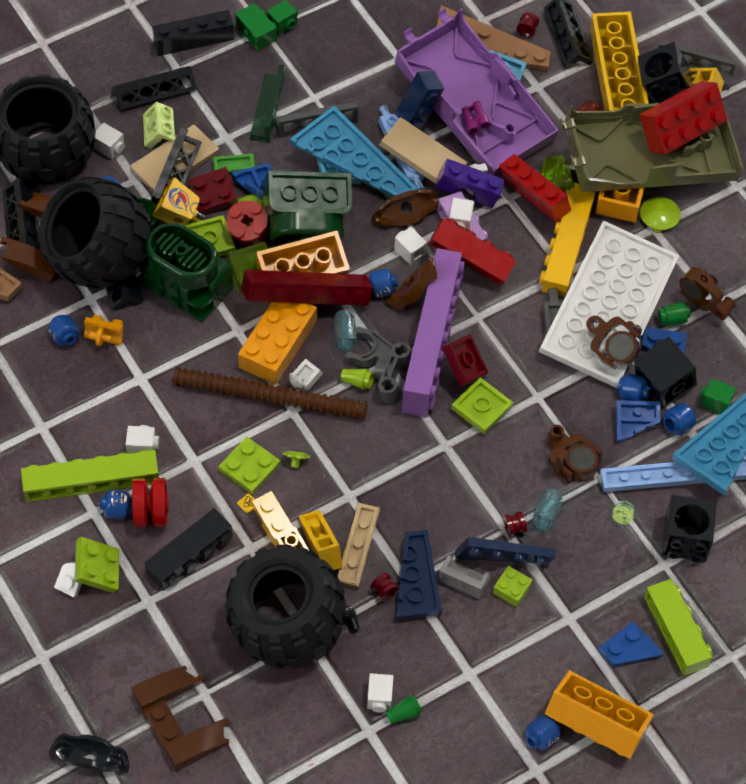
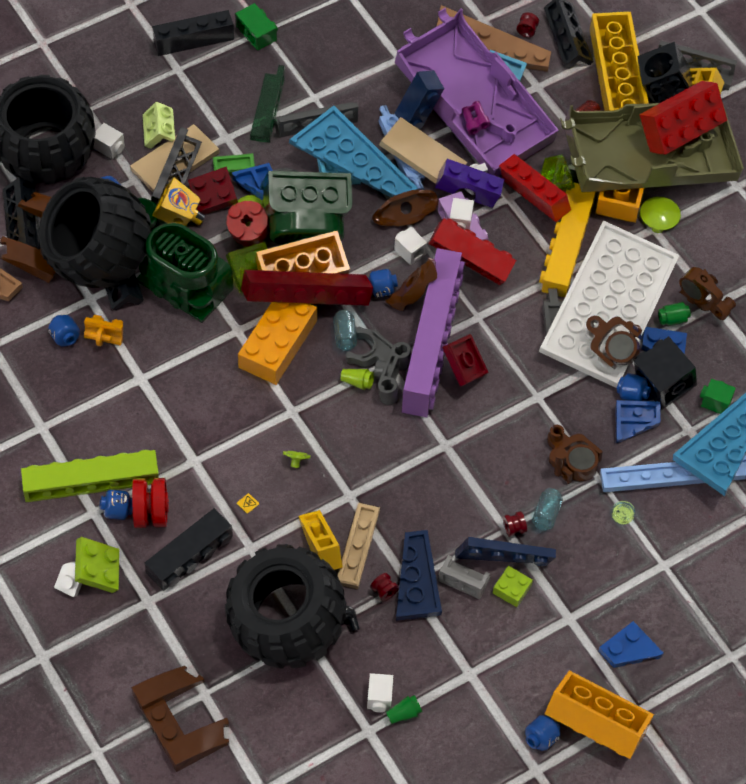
black piece [49,733,129,773] -> none
black fence [111,66,197,110] -> none
white brick [126,425,159,454] -> none
reddish brown piece [173,367,368,421] -> none
lime plate [184,215,236,257] -> none
lime plate [218,437,281,495] -> none
slope [251,491,309,550] -> none
green brick [267,0,298,35] -> none
white plate [289,359,323,392] -> none
lime plate [451,377,513,434] -> none
lime brick [644,578,713,676] -> none
black brick [661,494,717,562] -> none
blue head [663,403,696,435] -> none

